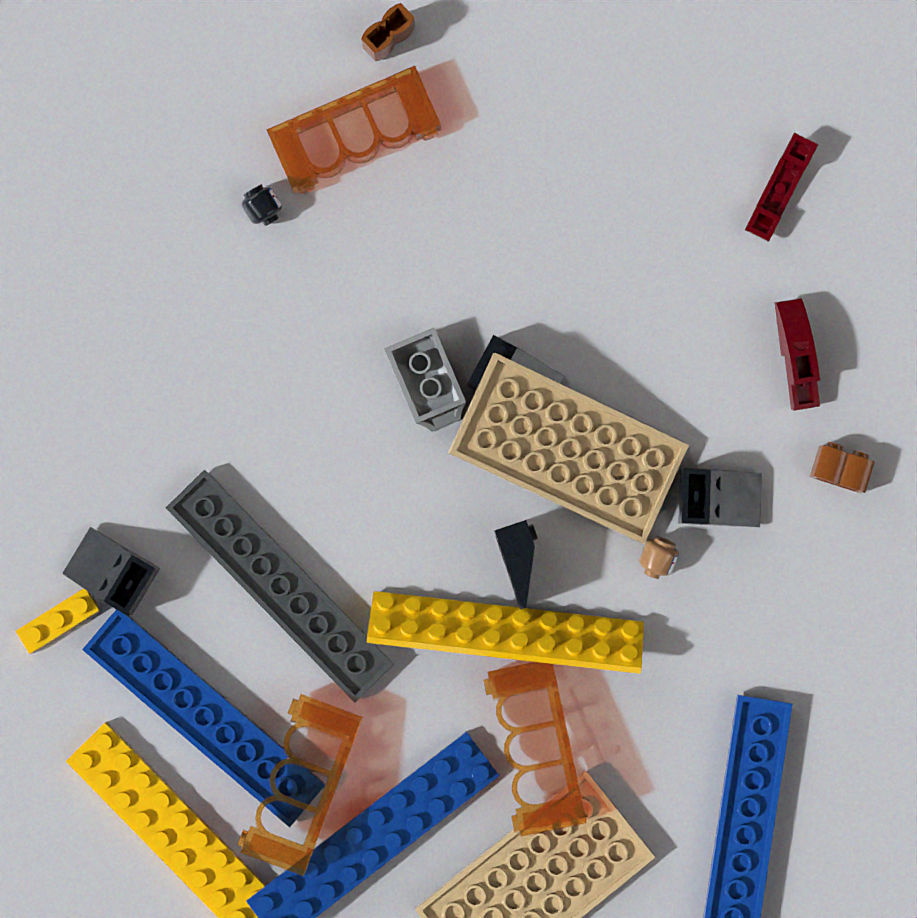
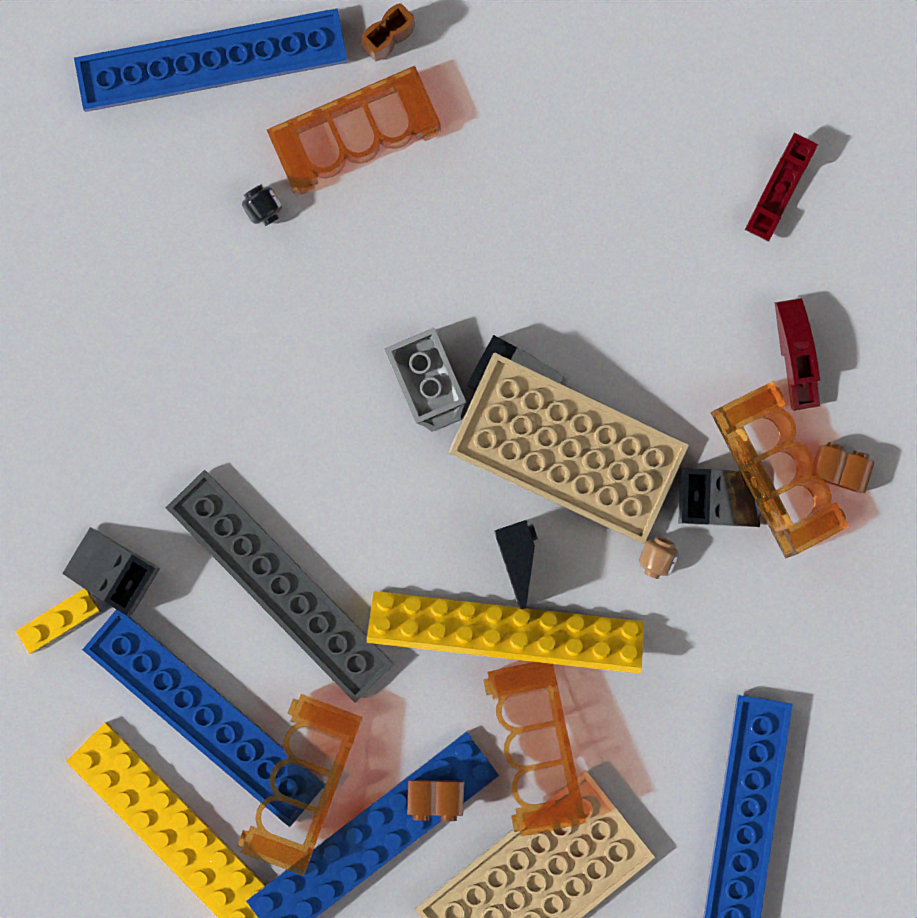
none -> blue plate [74,8,348,112]
none -> dark orange brick [407,780,464,821]
none -> clear orange fence [711,381,849,559]

